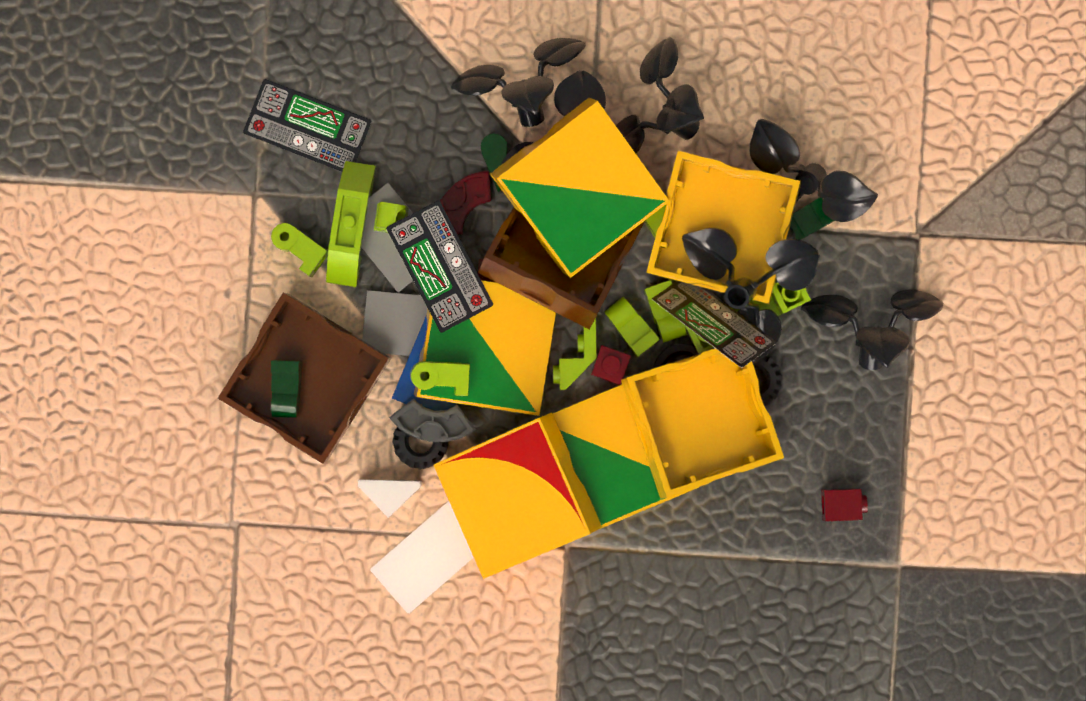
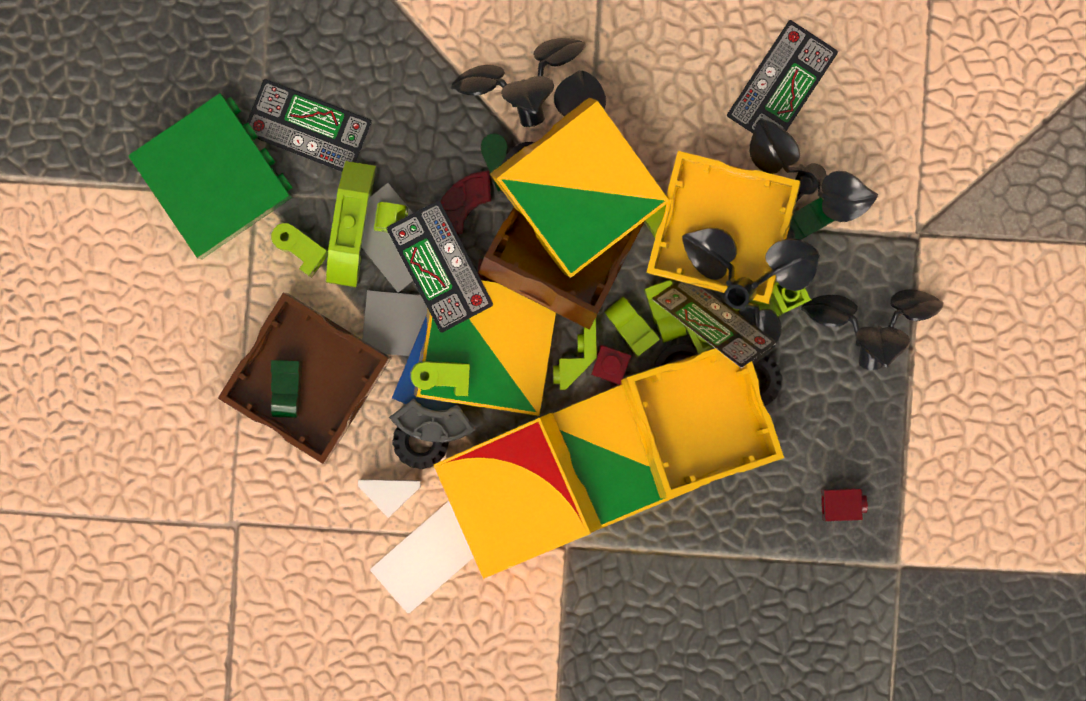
black plant [616,37,704,153] -> none
none -> green brick [128,93,293,260]
none -> sticker [727,20,838,133]

